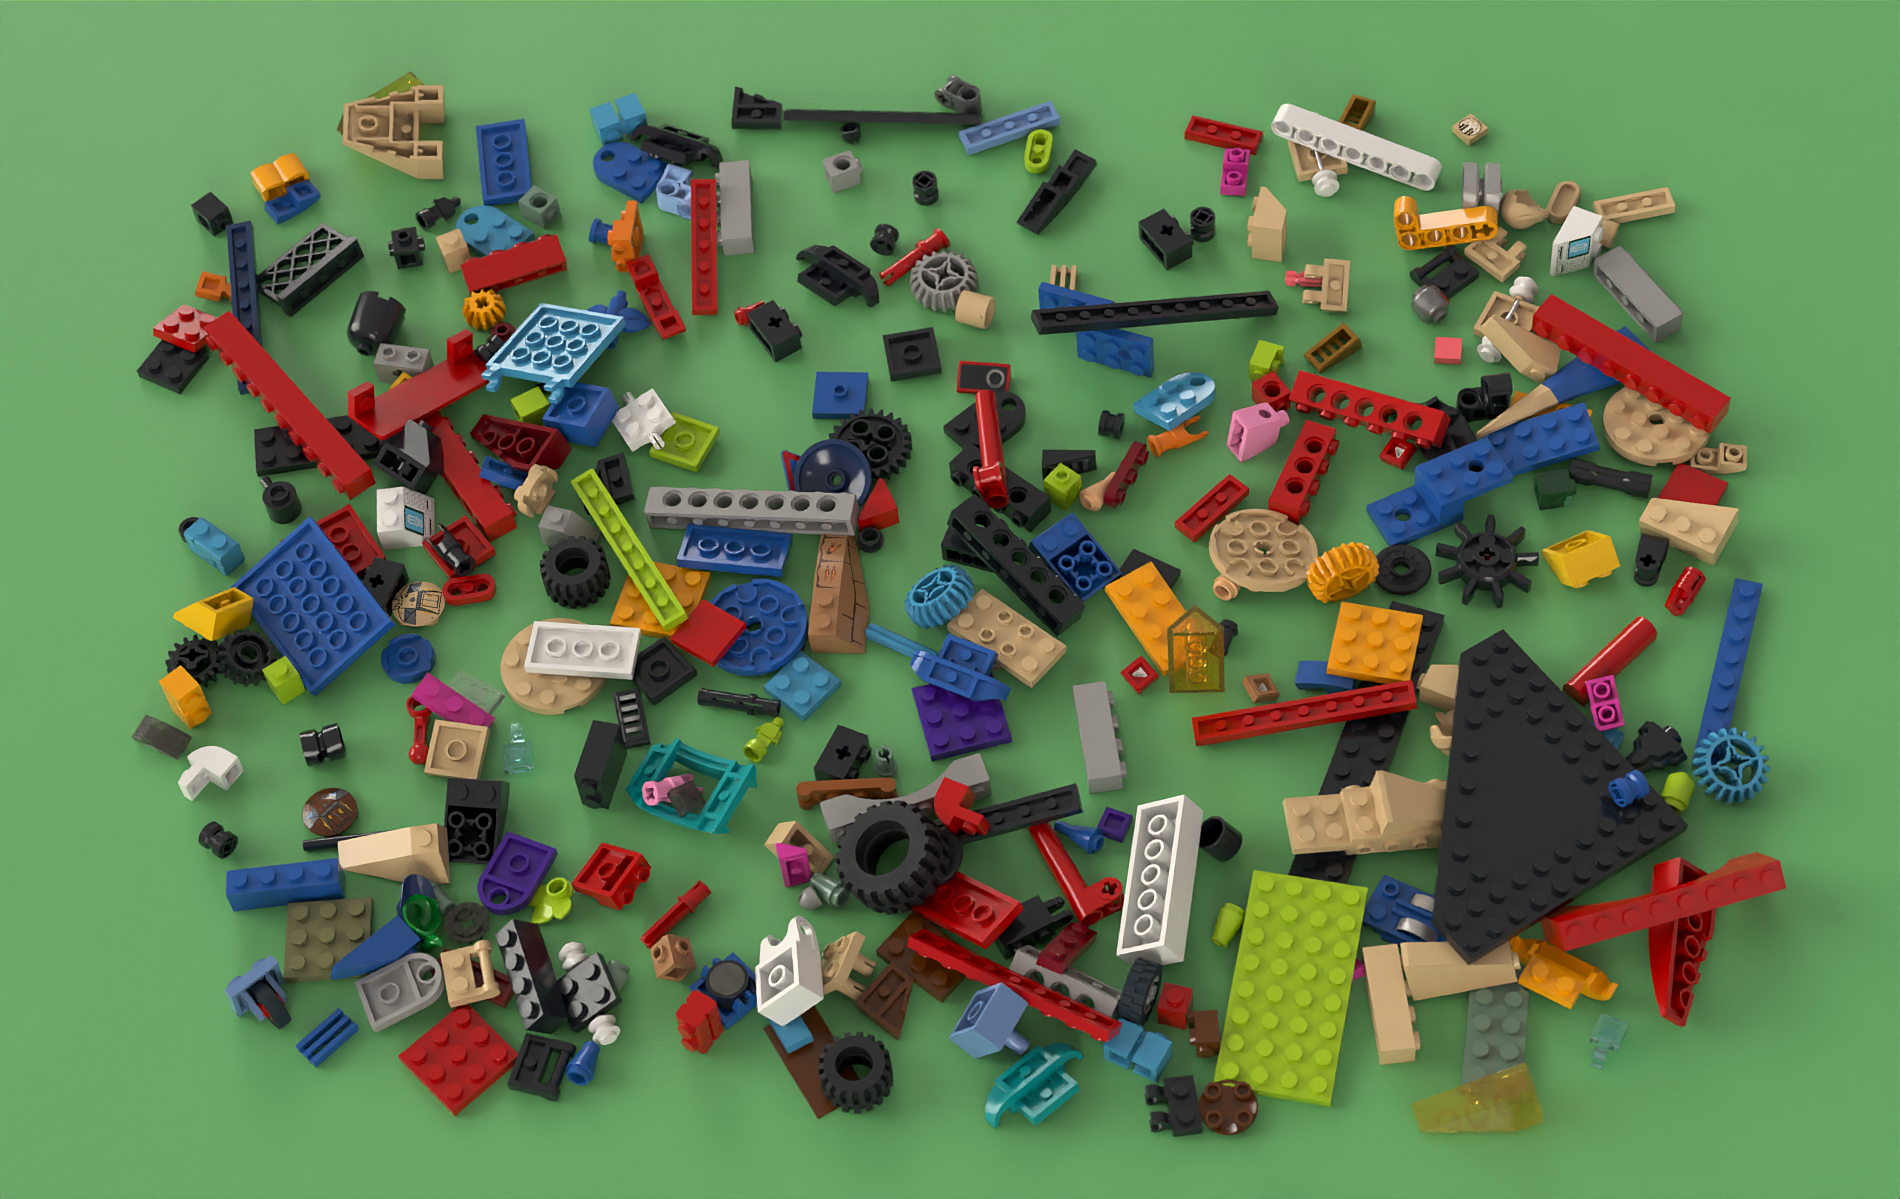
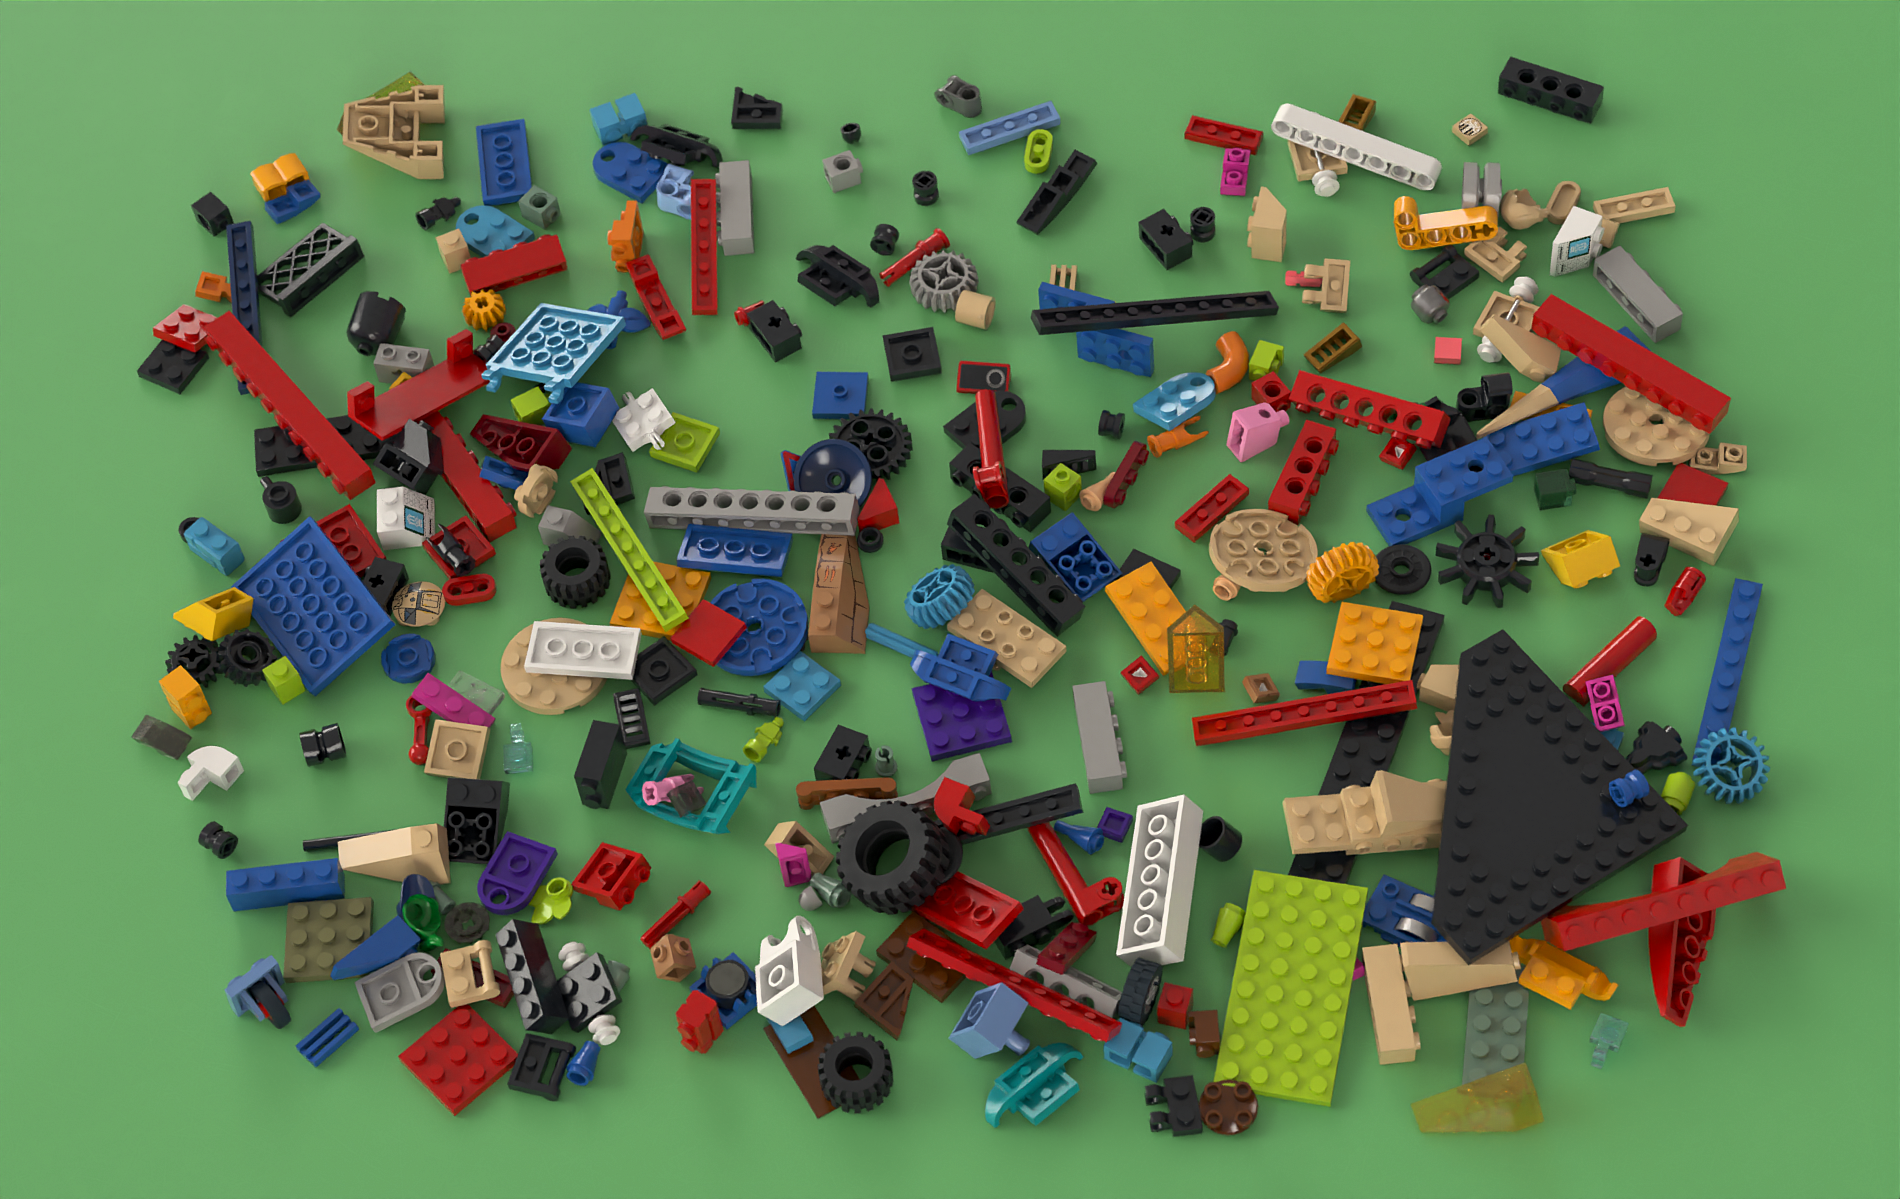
reddish brown dish [302,788,359,838] -> none
black brick [388,227,426,270] -> none
blue bush [589,218,613,246] -> none
black tile [783,109,982,125] -> none
none -> orange cylinder [1206,331,1250,394]
none -> black brick [1498,56,1604,124]

